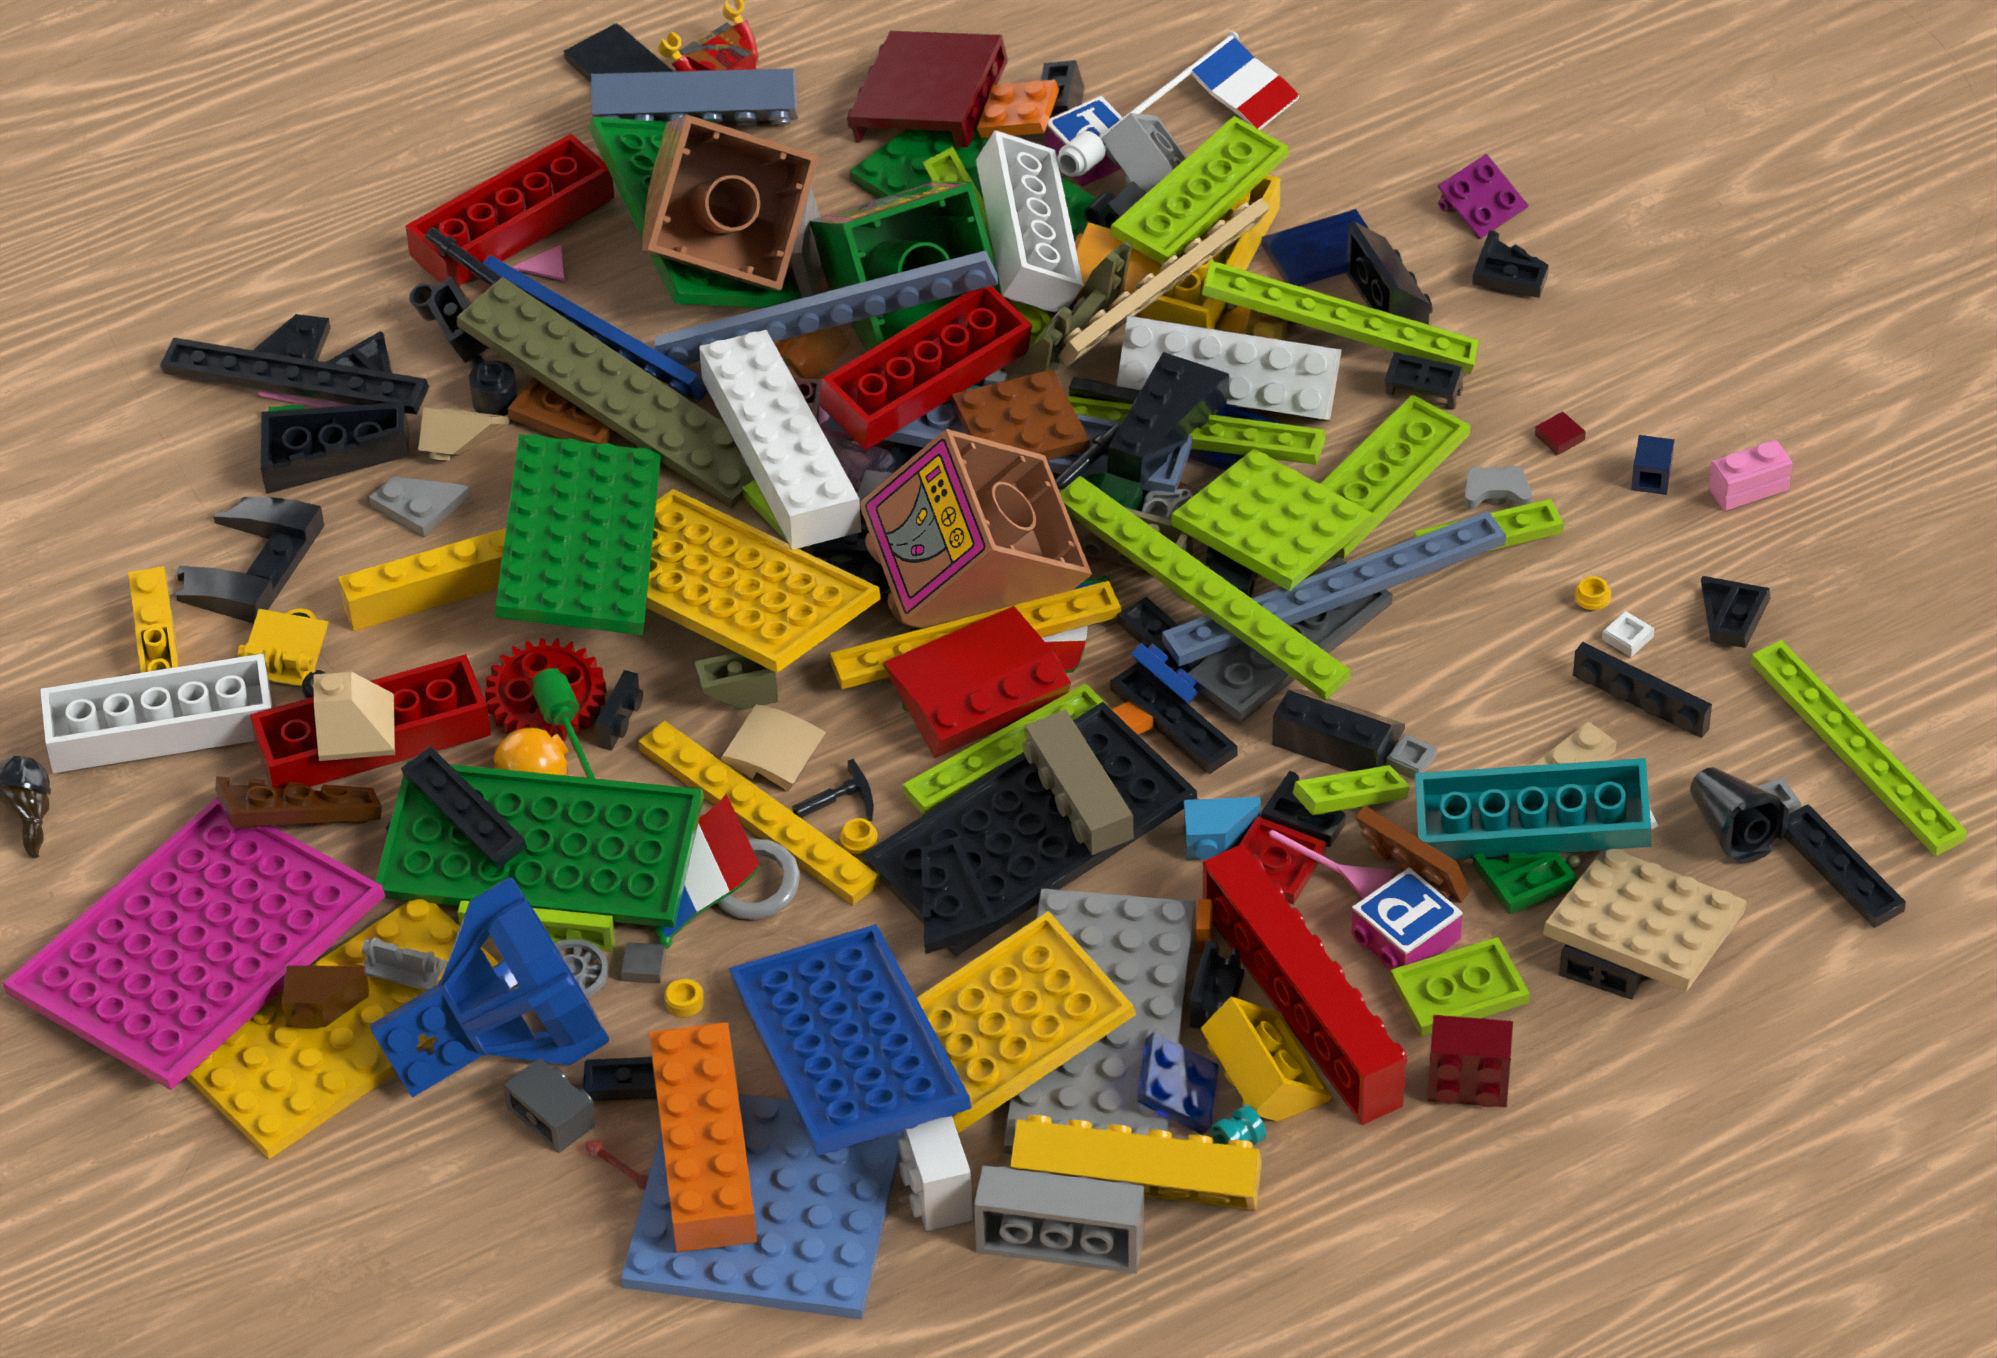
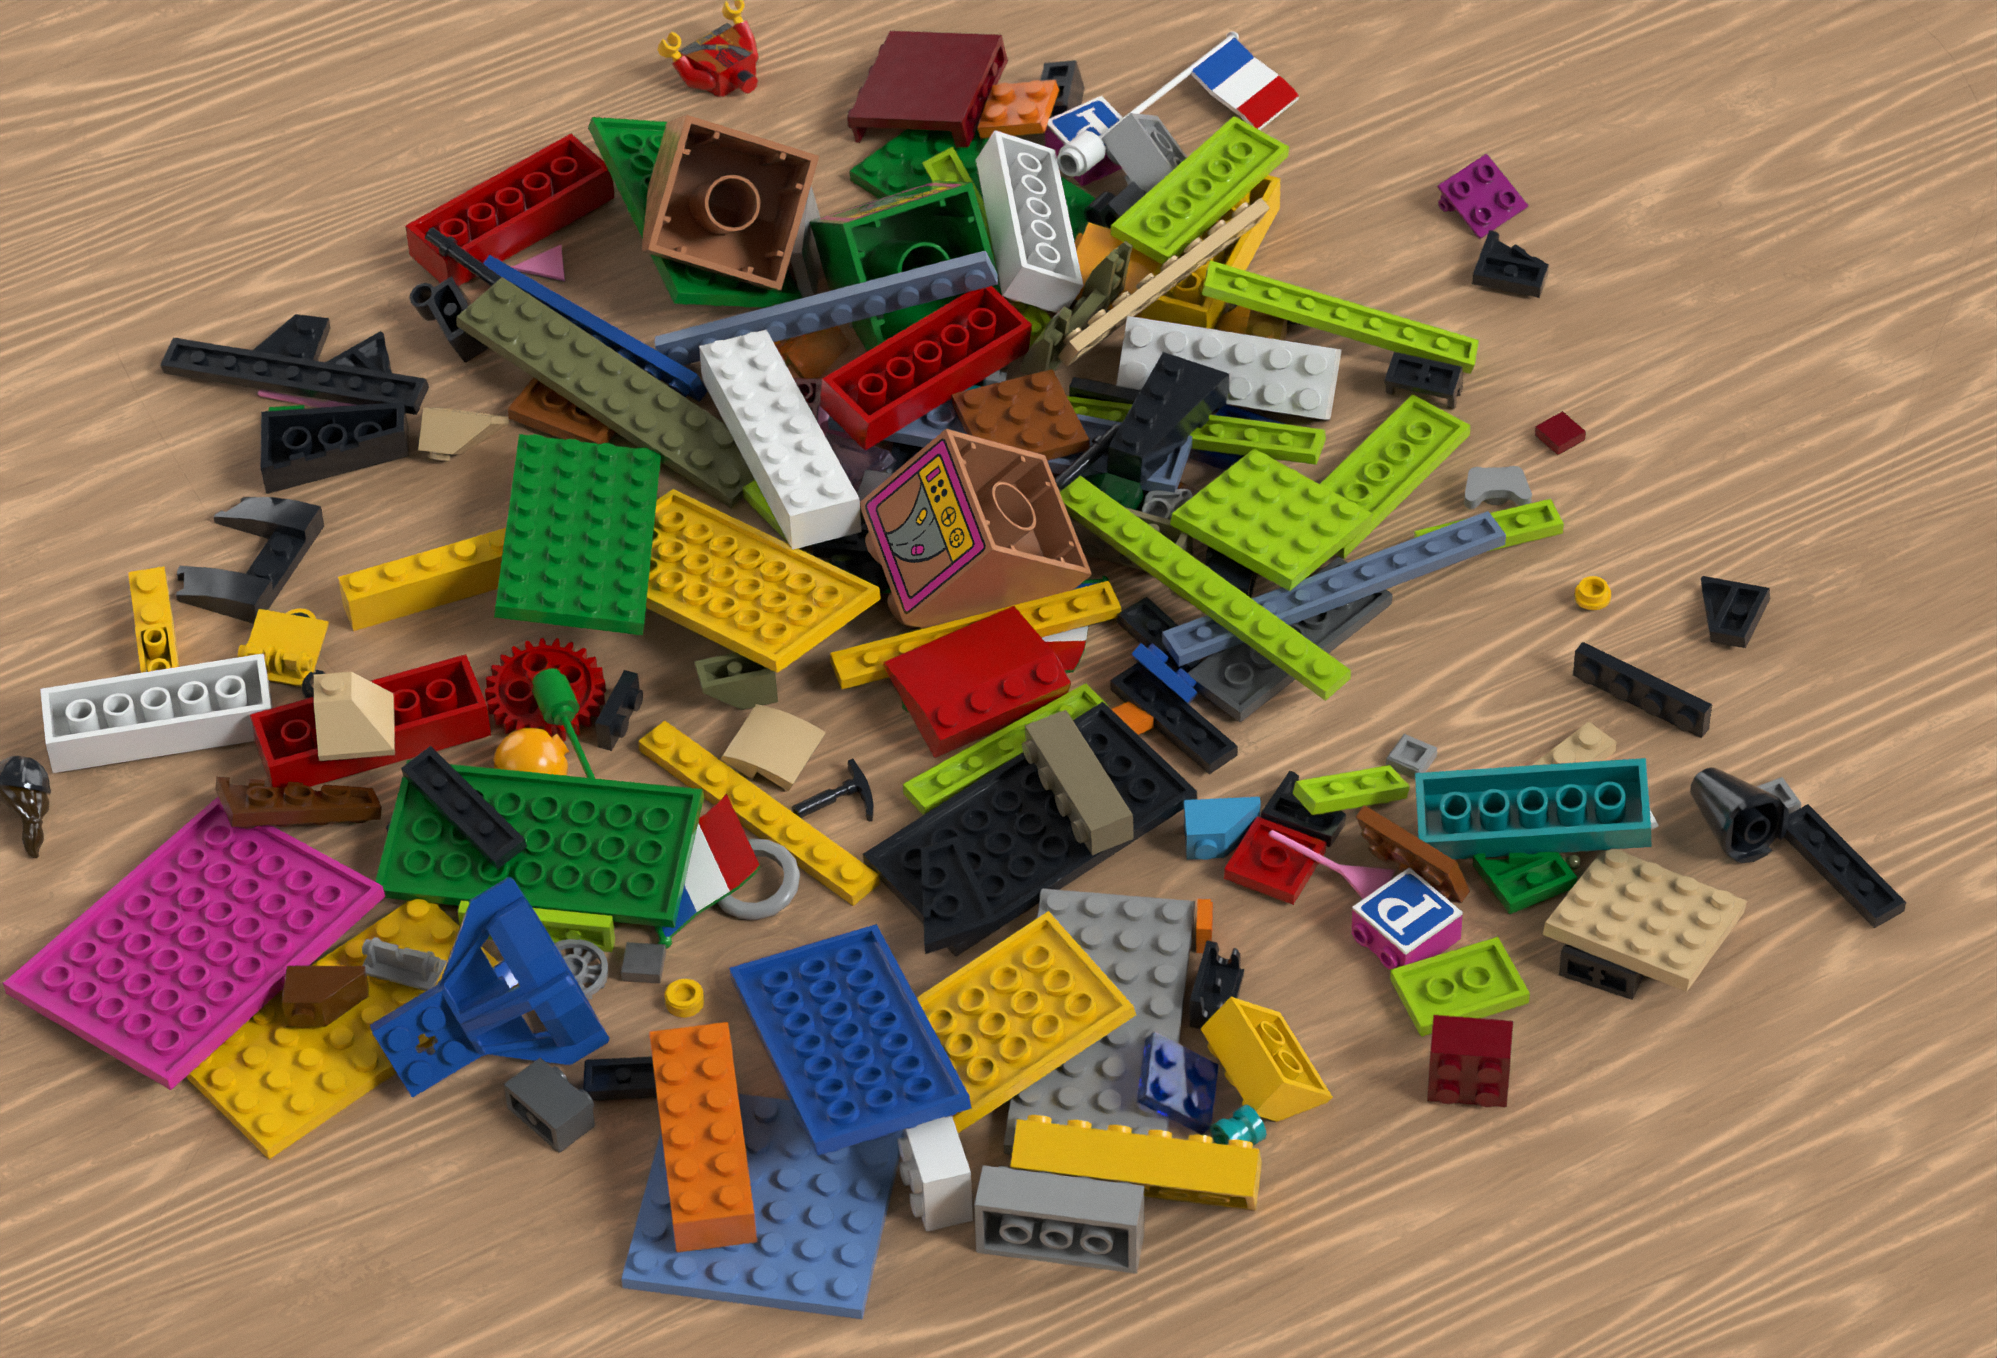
light grey wing [369,476,470,538] -> none
black piece [469,355,518,416] -> none
black tile [563,23,674,82] -> none
clear red hinge [585,1139,649,1190] -> none
sand blue brick [591,68,798,126] -> none
yellow plate [840,818,878,854] -> none
red brick [1203,844,1408,1125] -> none
clear blue tile [1262,209,1369,286] -> none
black slope [1272,689,1405,772] -> none
black slope [1347,222,1433,325] -> none
white tile [1602,611,1655,658] -> none
dark blue brick [1631,435,1675,495] -> none
bright pink brick [1708,440,1793,511] -> none
lime plate [1750,639,1967,857] -> none

